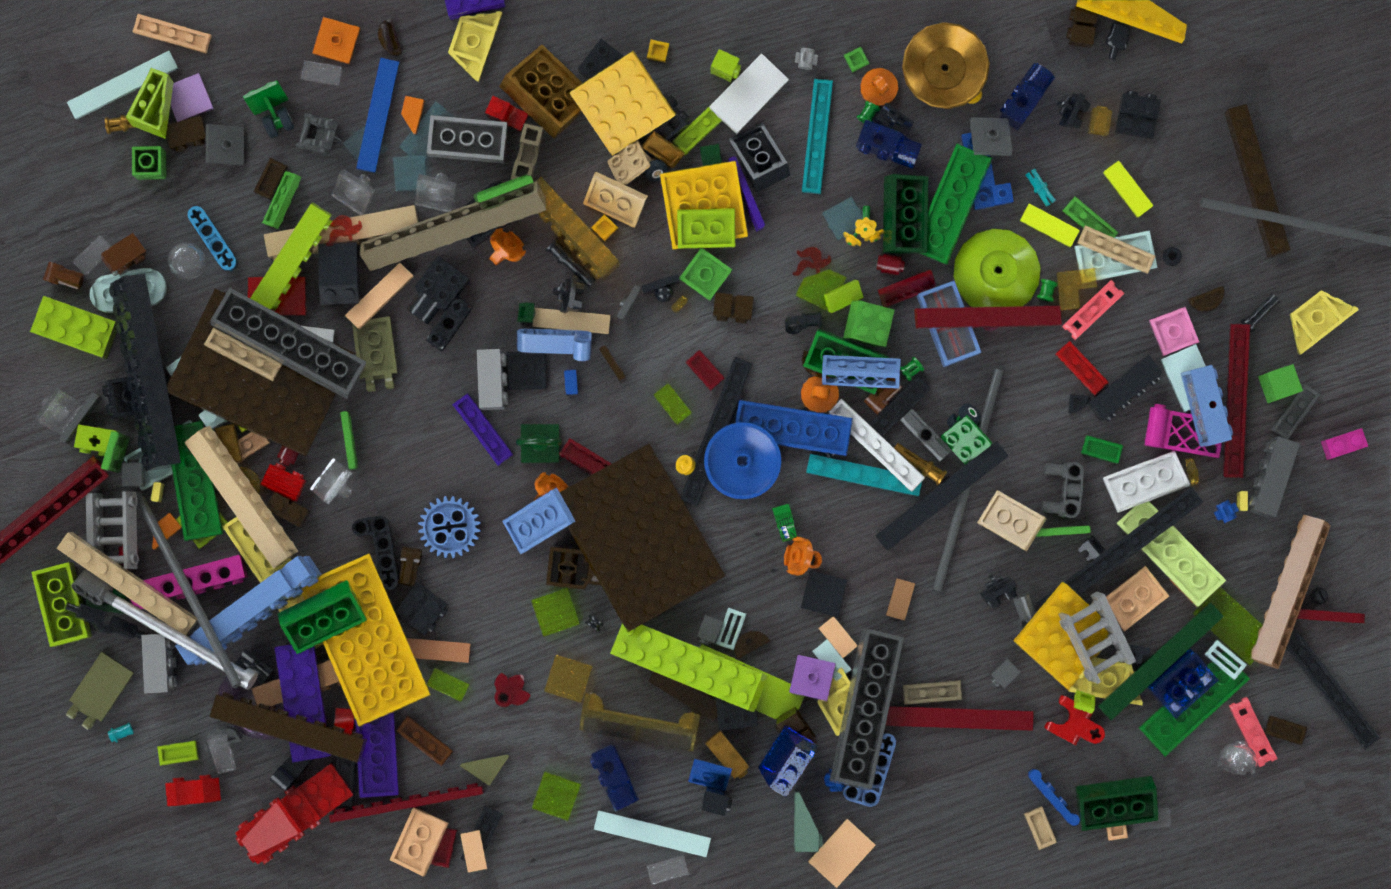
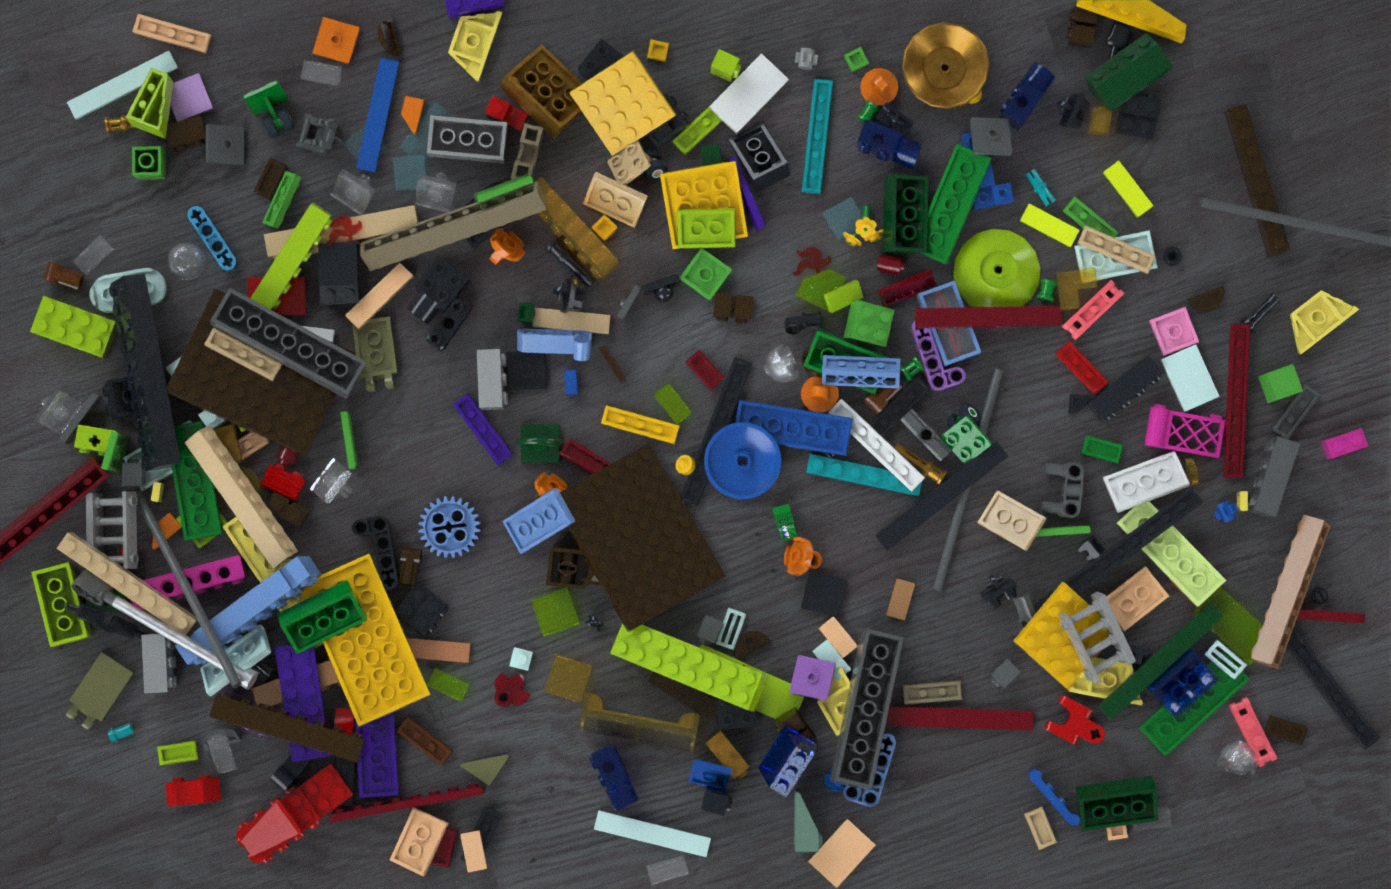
reddish brown brick [101,233,146,277] -> none
clear neon green tile [532,771,581,821] -> none
pearl gold tile [642,131,685,168] -> none
clear yellow tile [671,295,689,313] -> none
lime tile [1074,690,1095,713] -> none
medium blue brick [1181,365,1233,447] -> none
none -> light aqua tile [200,624,271,697]
none -> light aqua plate [509,647,533,671]
none -> yellow tile [601,405,680,444]
none -> clear cylinder [764,343,799,383]
none -> medium lavender beam [911,321,965,391]
none -> dark green slope [1085,33,1173,112]

